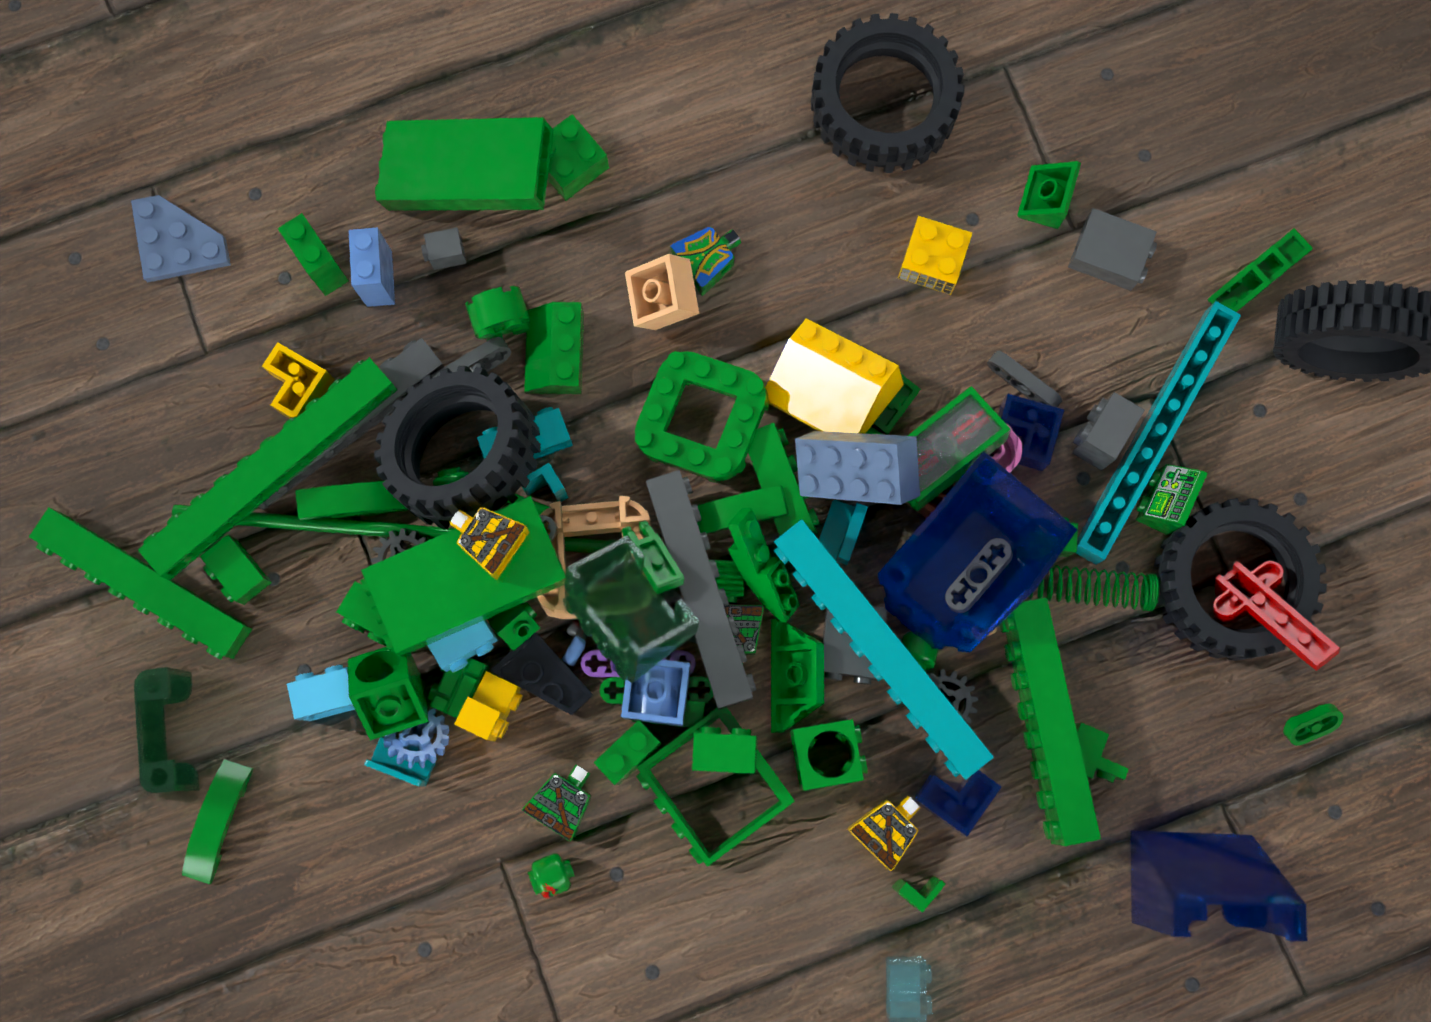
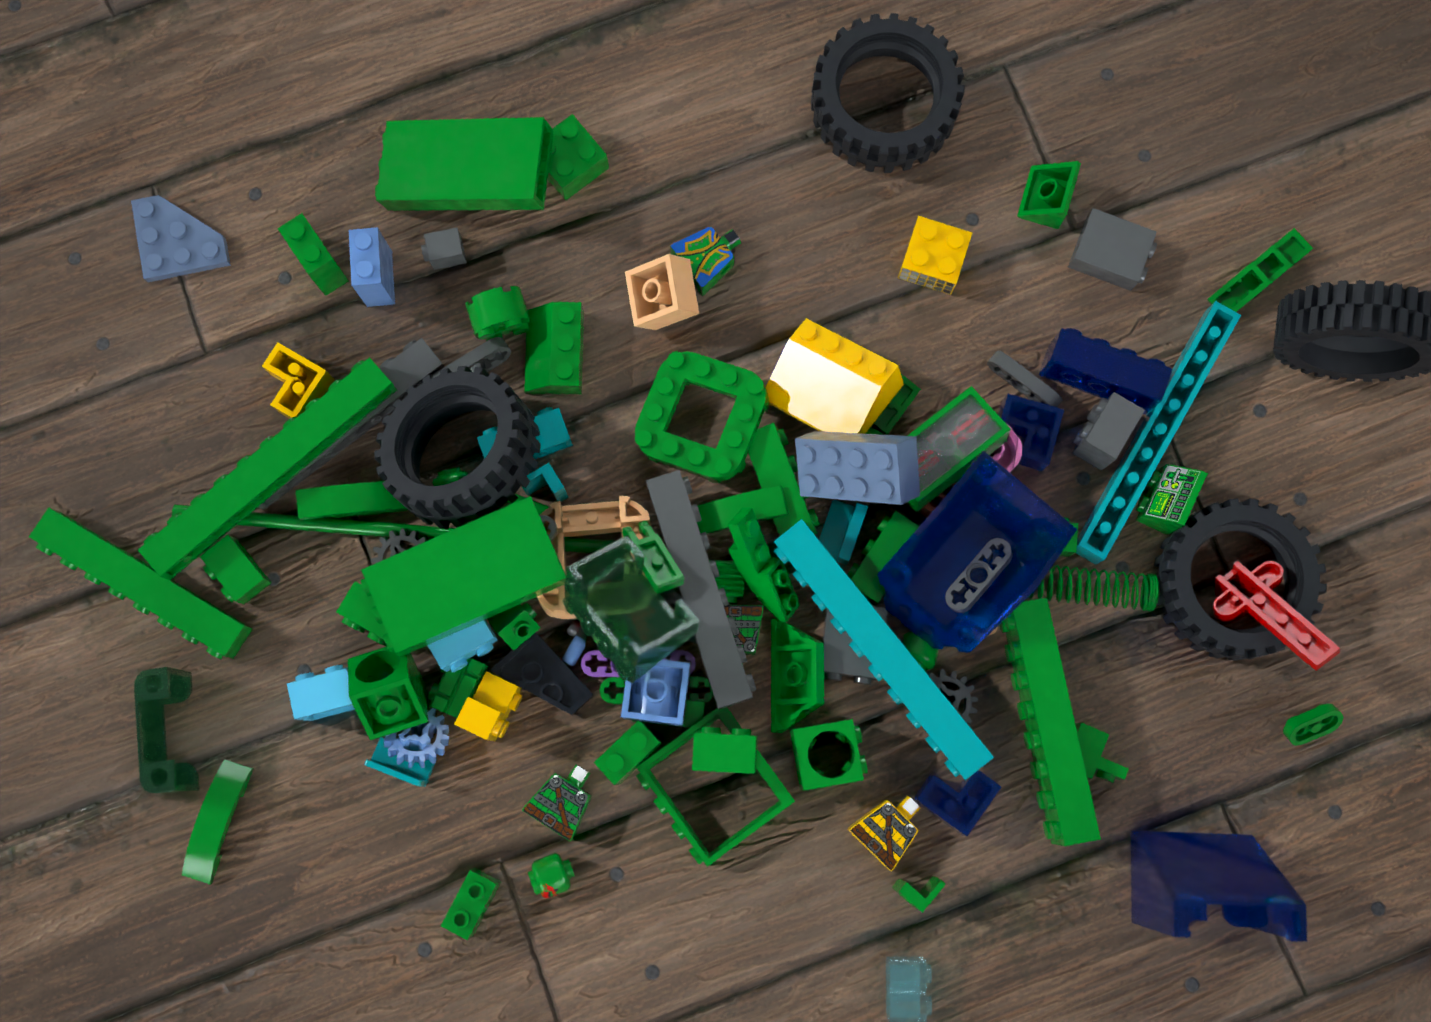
torso [450,507,529,580] -> none
none -> green brick [441,868,501,940]
none -> green brick [847,511,925,606]
none -> clear blue brick [1038,328,1173,415]

